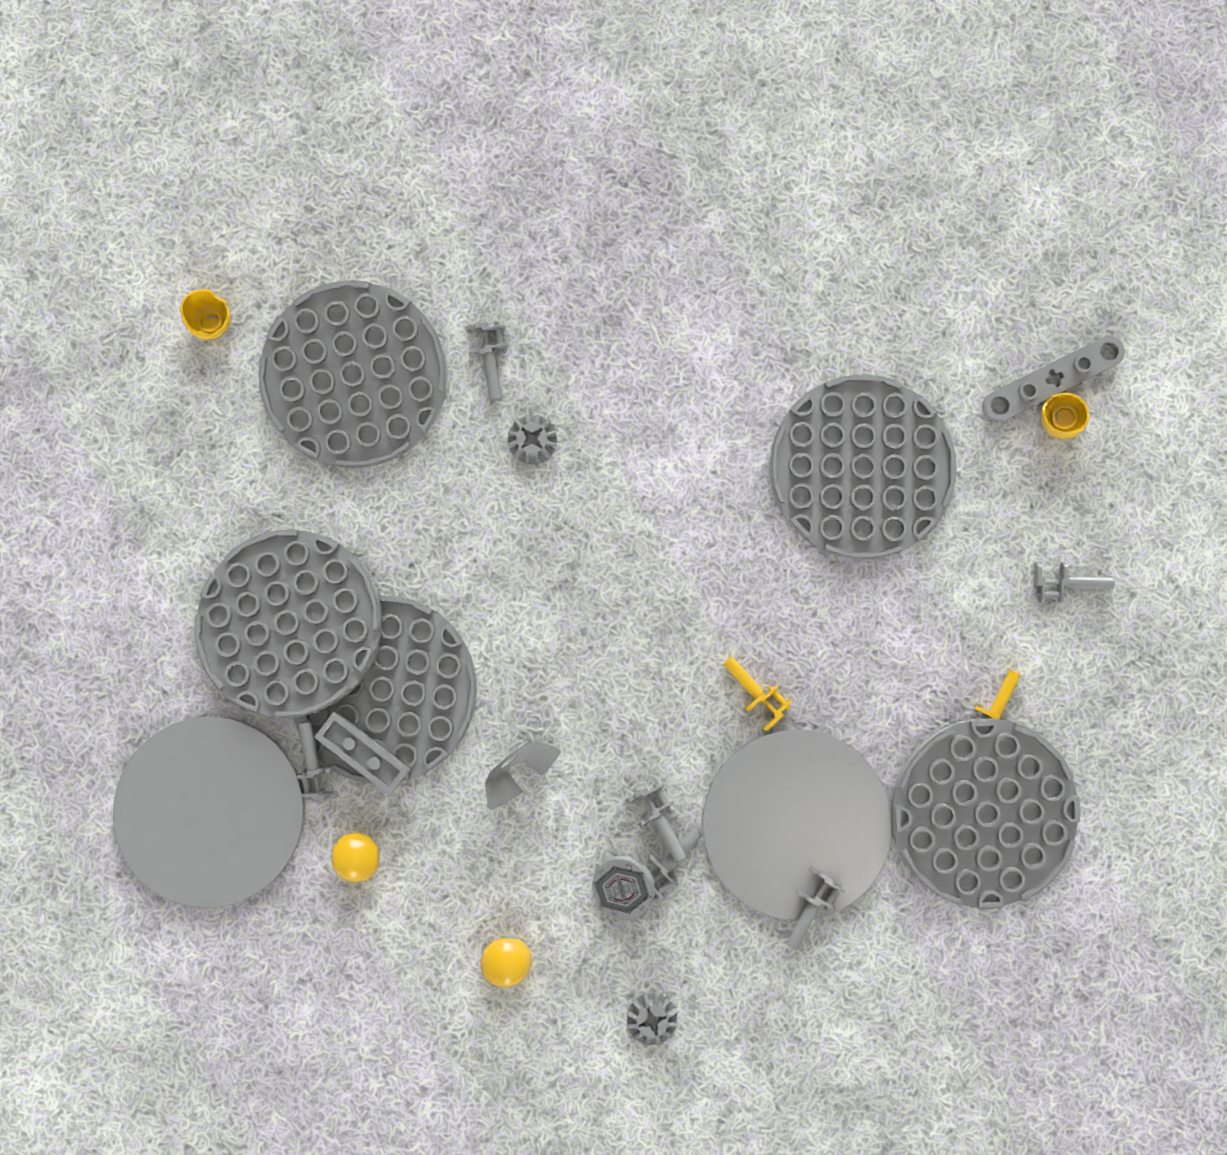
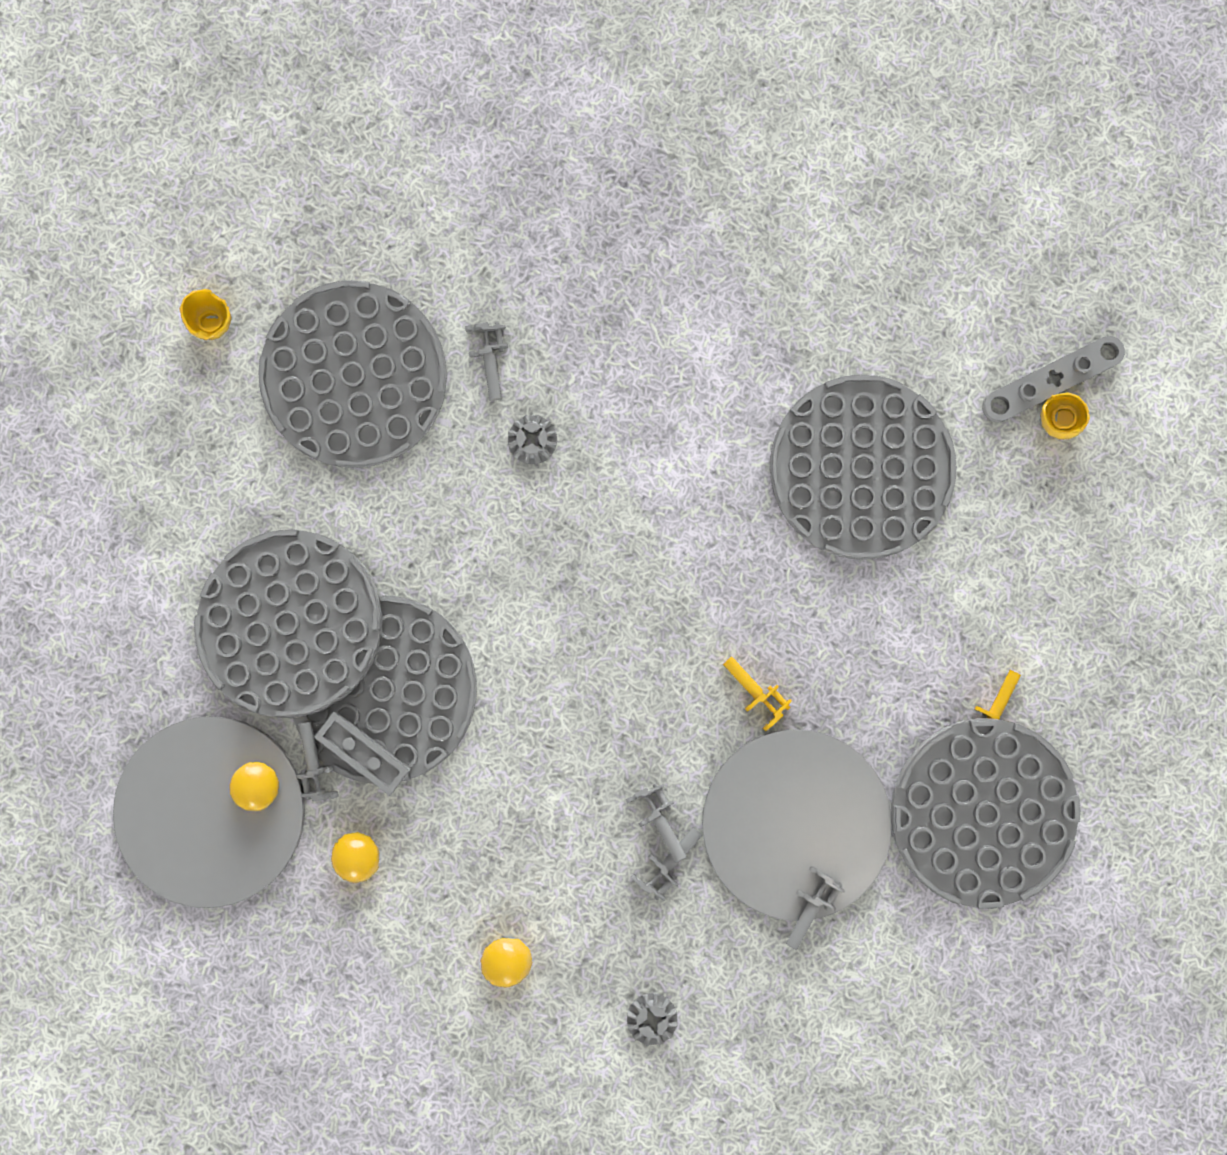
light grey piece [485,741,561,810] -> none
tile [592,856,655,920] -> none
light grey piece [1034,562,1115,603] -> none
none -> yellow hair [229,762,279,811]

